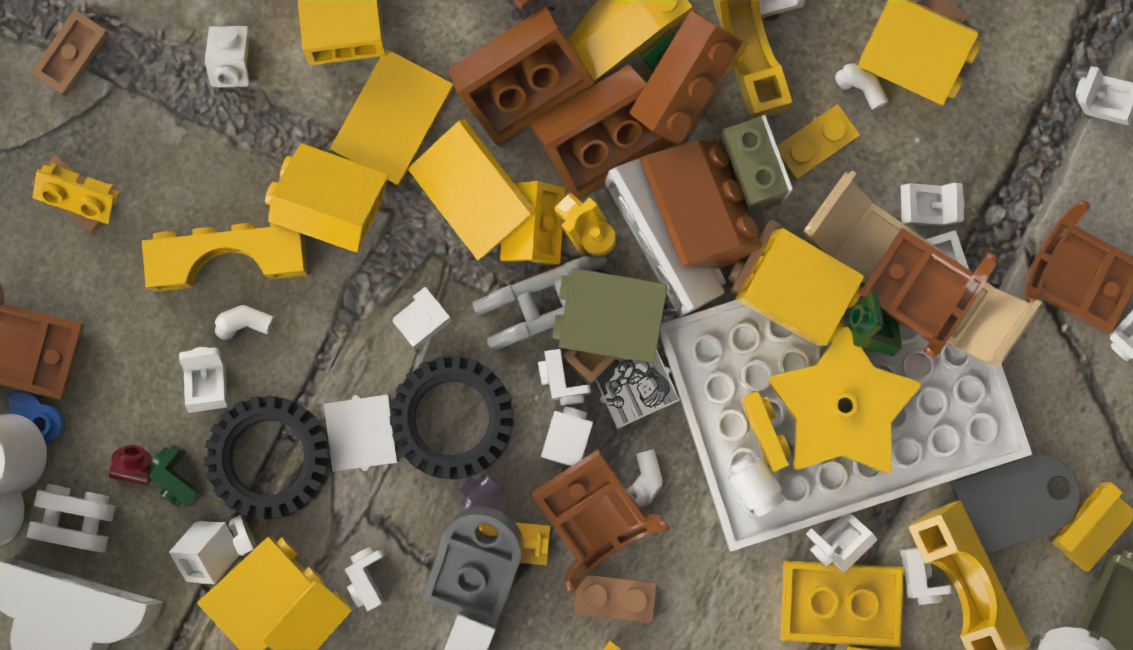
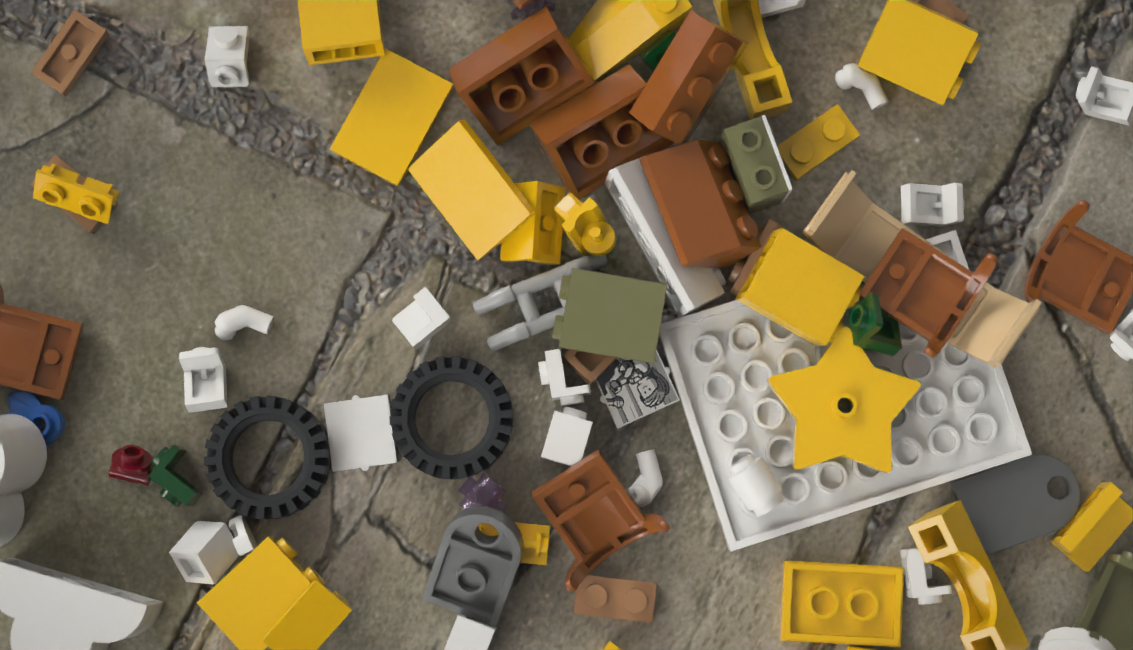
white brick [26,484,116,553] -> none
yellow arch [142,222,308,292] -> none
yellow brick [265,143,389,253] -> none
white bracket [345,546,387,611] -> none
yellow plate [740,391,791,472] -> none
white bracket [806,513,877,573] -> none

